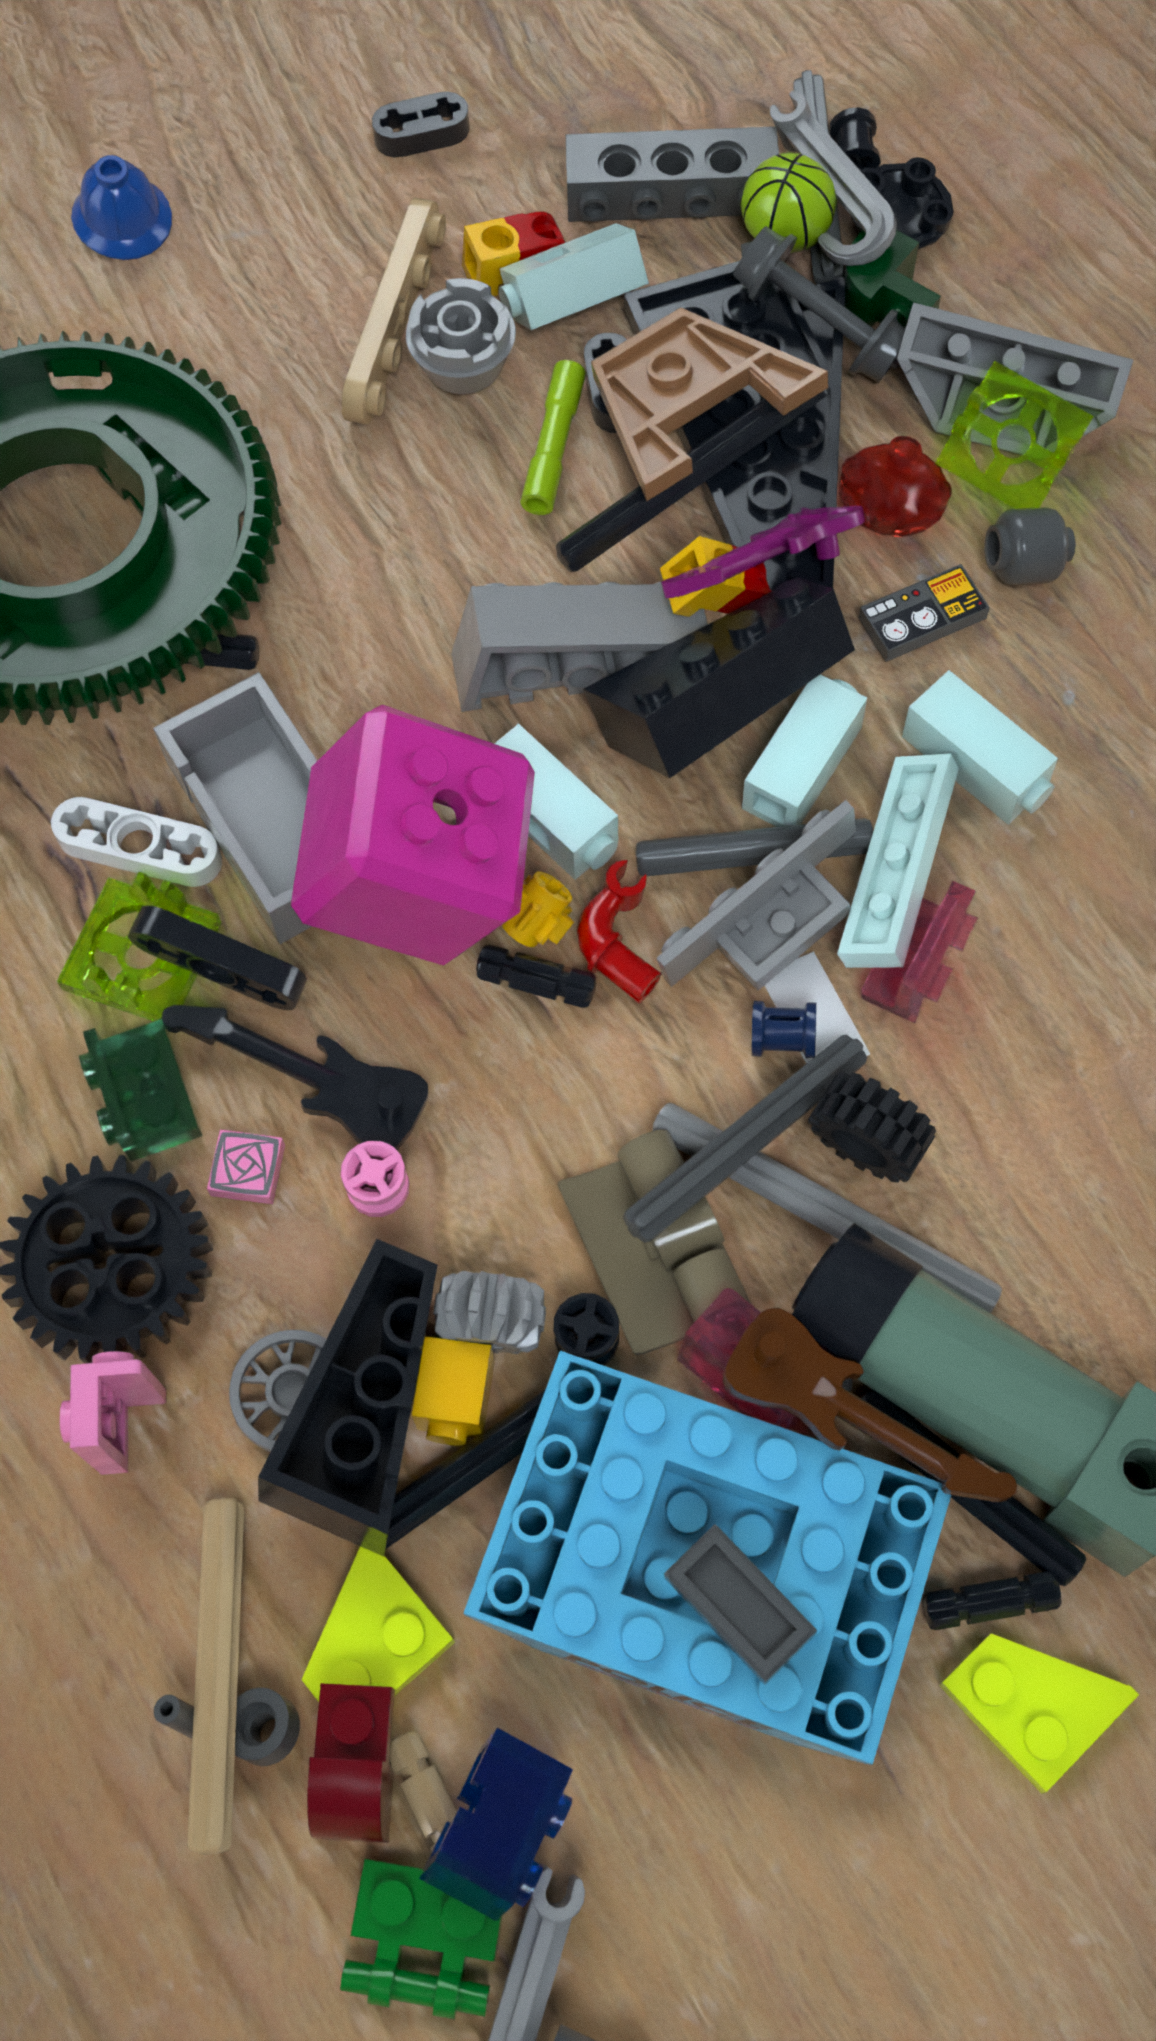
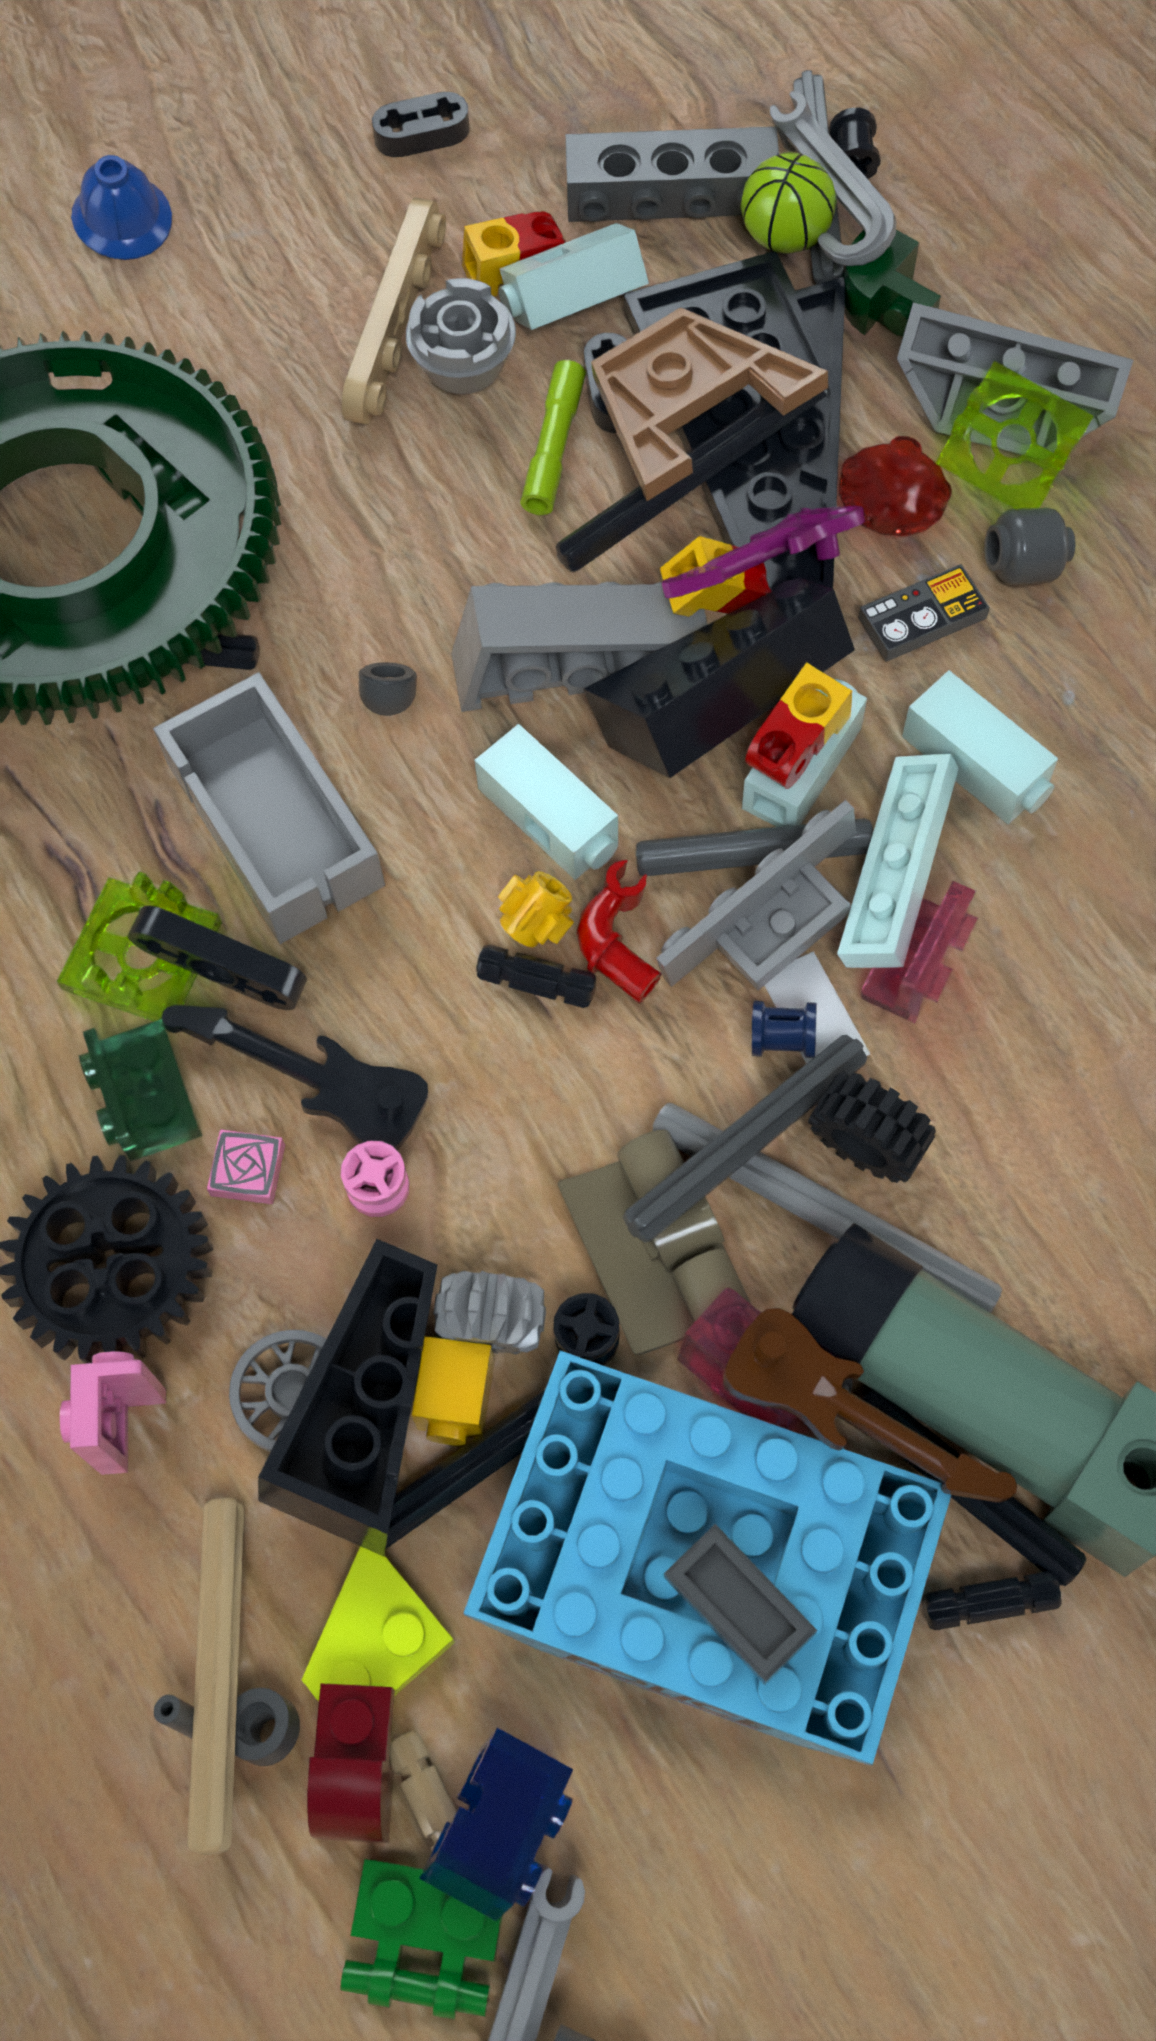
white beam [51,797,222,887] -> none
dark pink plate [291,704,535,966] -> none
dark grey piece [733,226,906,383] -> none
black dish [851,157,954,249] -> none
neon yellow wing [939,1634,1139,1794] -> none
none -> dark grey piece [359,662,417,716]
none -> leg [745,662,852,789]

